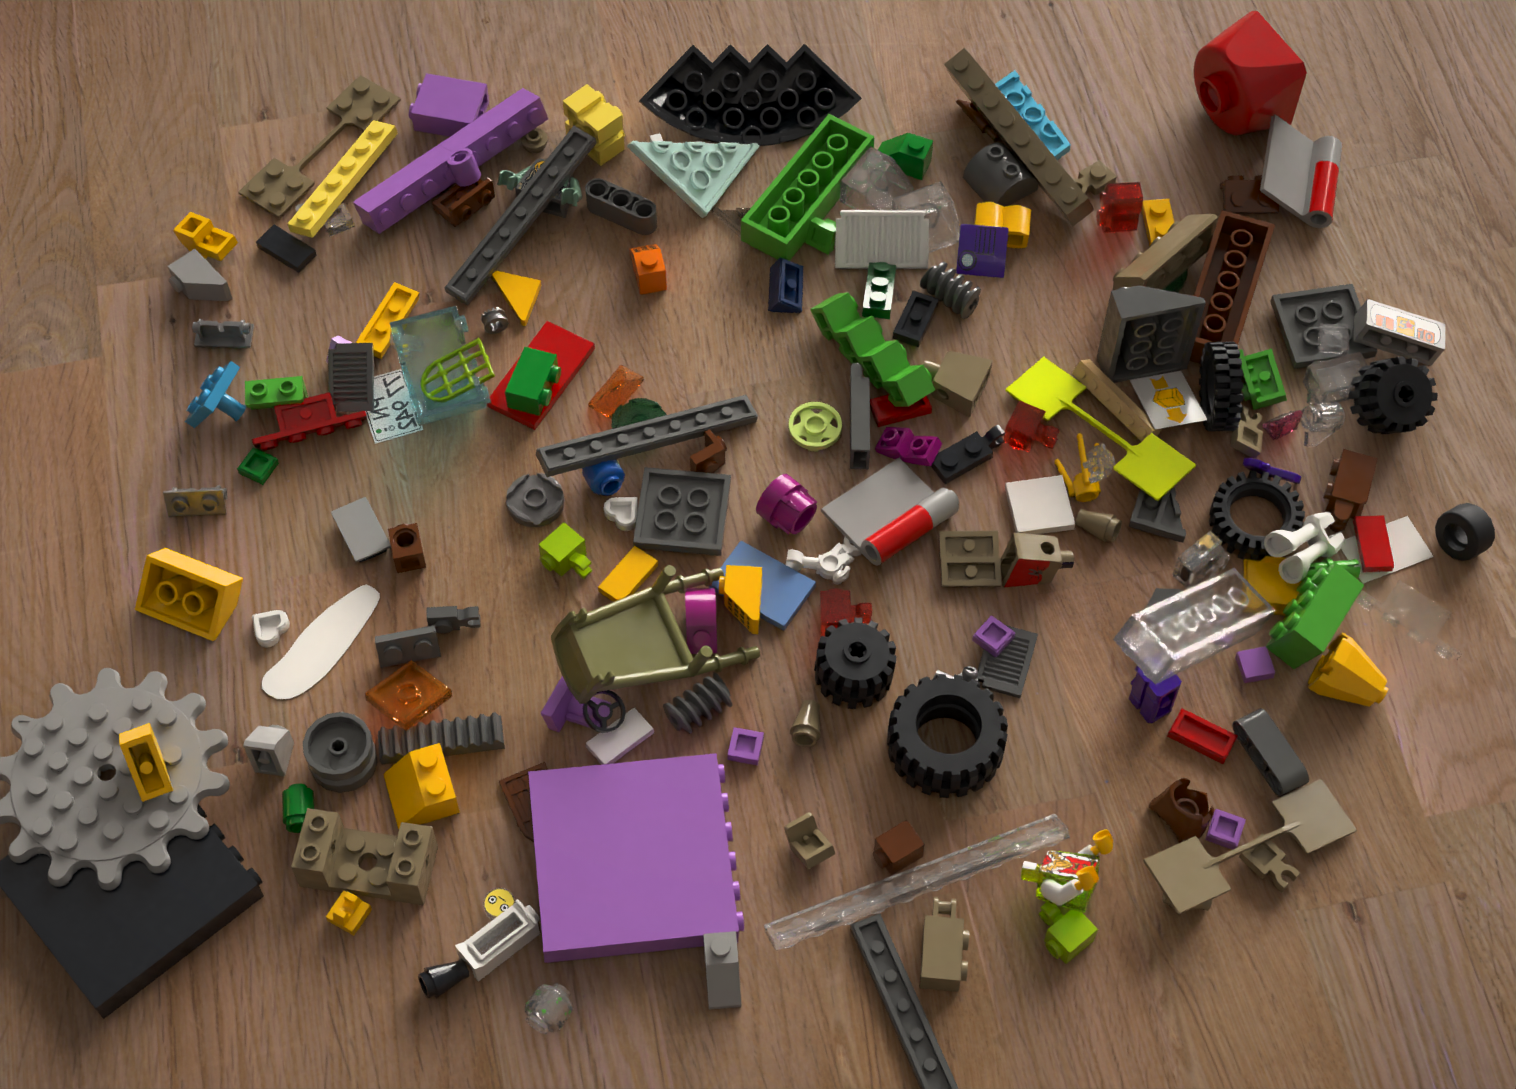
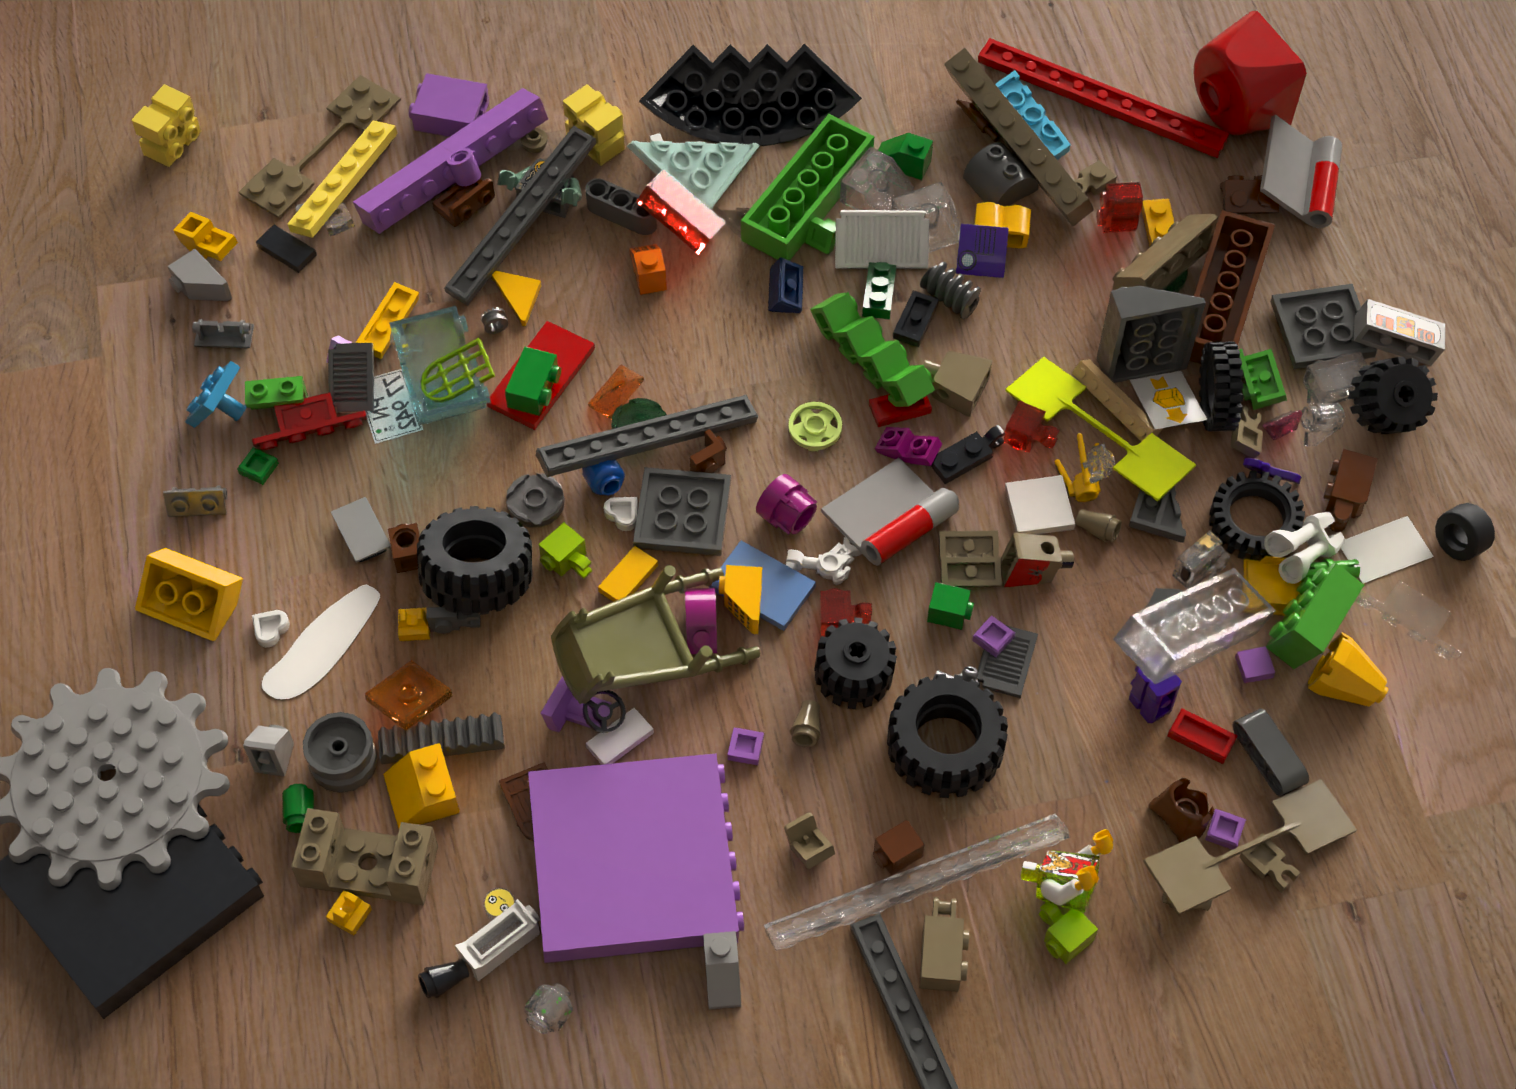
yellow slope [119,723,173,802] -> none
dark grey plate [375,625,441,668] -> none
dark grey piece [663,672,733,734] -> none
dark grey hinge [850,363,870,469] -> none
clear tile [1318,323,1349,354] -> none
red tile [1353,515,1394,572] -> none
none -> light yellow brick [131,84,201,167]
none -> yellow tile [398,607,430,641]
none -> black tyre [417,506,533,615]
none -> clear red brick [636,169,726,255]
none -> green brick [927,582,974,630]
none -> red plate [978,38,1230,158]

